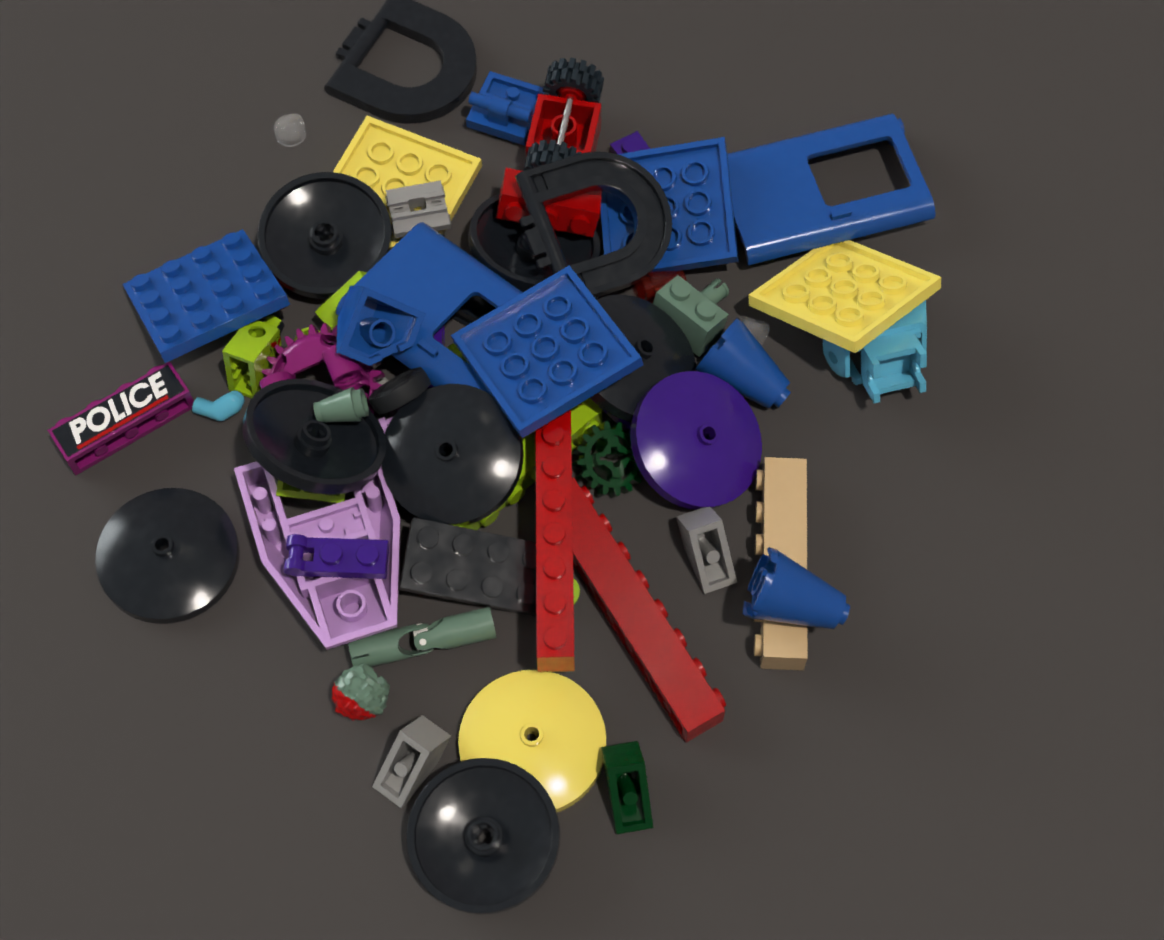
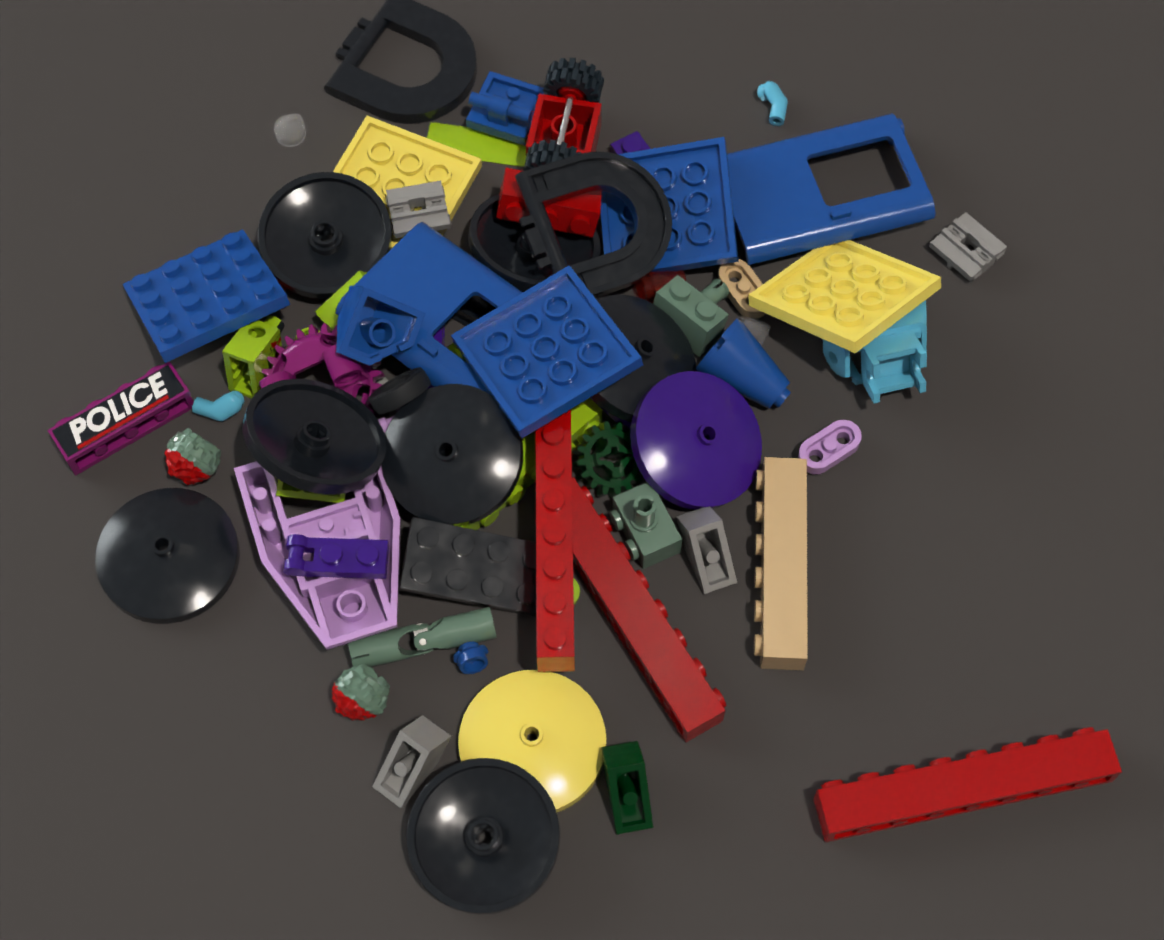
sand green cone [313,387,369,423] -> none
blue cone [743,547,850,629] -> none
none -> sand green piece [164,428,221,485]
none -> lime sticker [427,122,526,167]
none -> blue plate [453,641,488,674]
none -> sand green brick [609,482,682,569]
none -> tan plate [718,259,766,319]
none -> medium azure arm [757,81,788,126]
none -> lavender plate [798,420,862,474]
none -> red brick [814,727,1122,843]
none -> light grey piece [929,212,1007,282]

